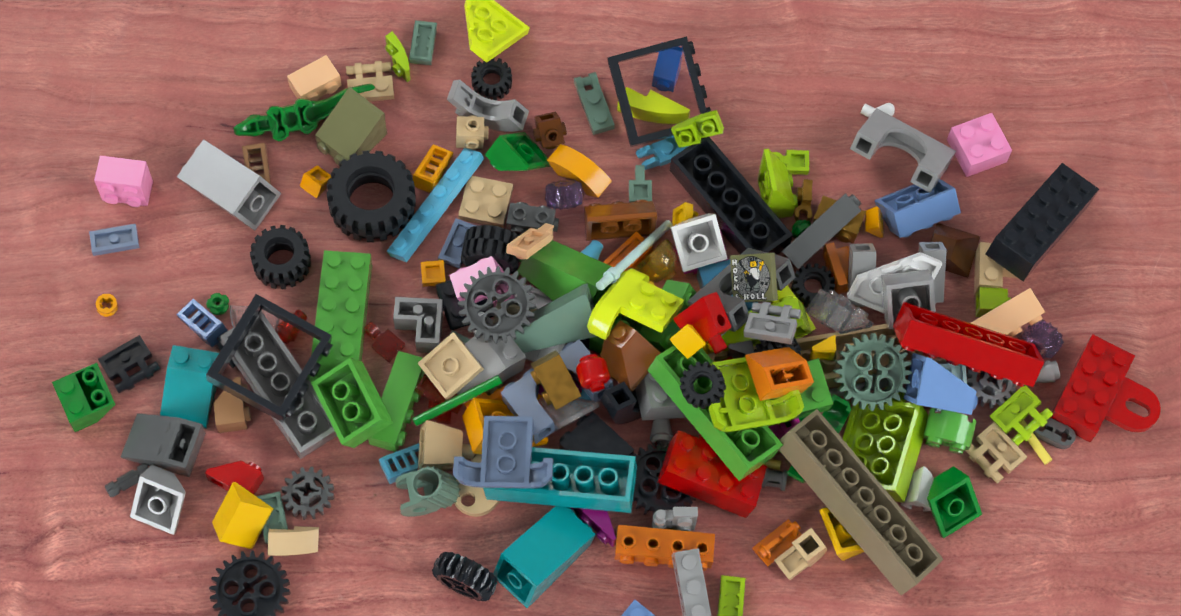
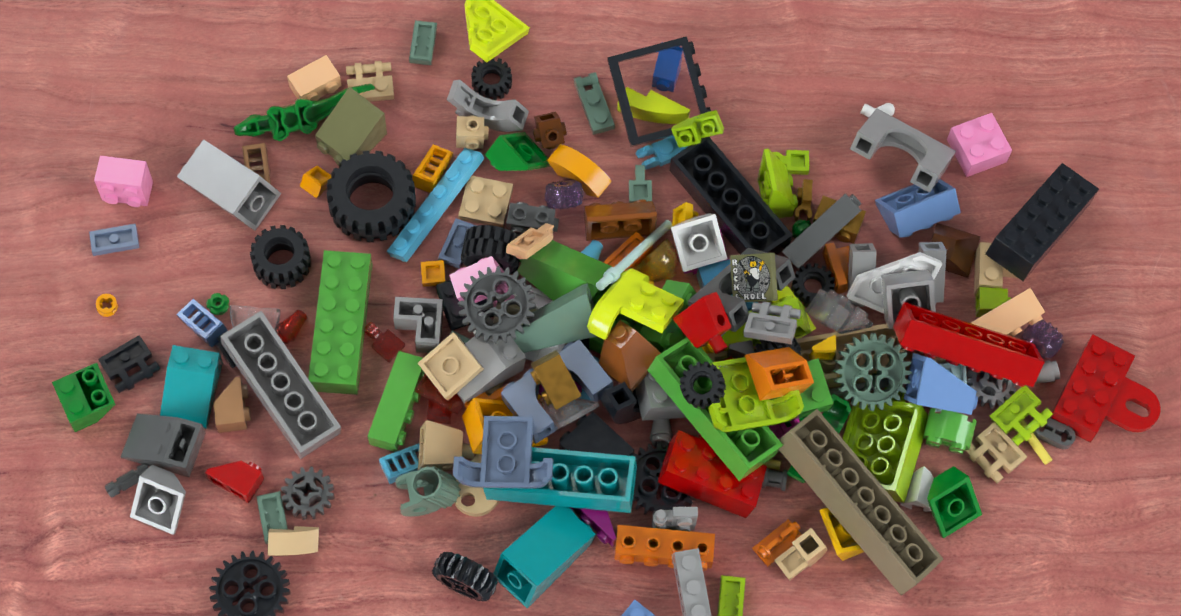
black window [206,294,333,423] -> none
yellow slope [212,482,274,549] -> none
bright green brick [311,358,393,448] -> none
lime slope [385,31,411,82] -> none
green bar [412,375,502,426] -> none
red head [576,354,610,392] -> none
yellow slope [670,324,706,359] -> none
light orange slope [865,206,883,238] -> none

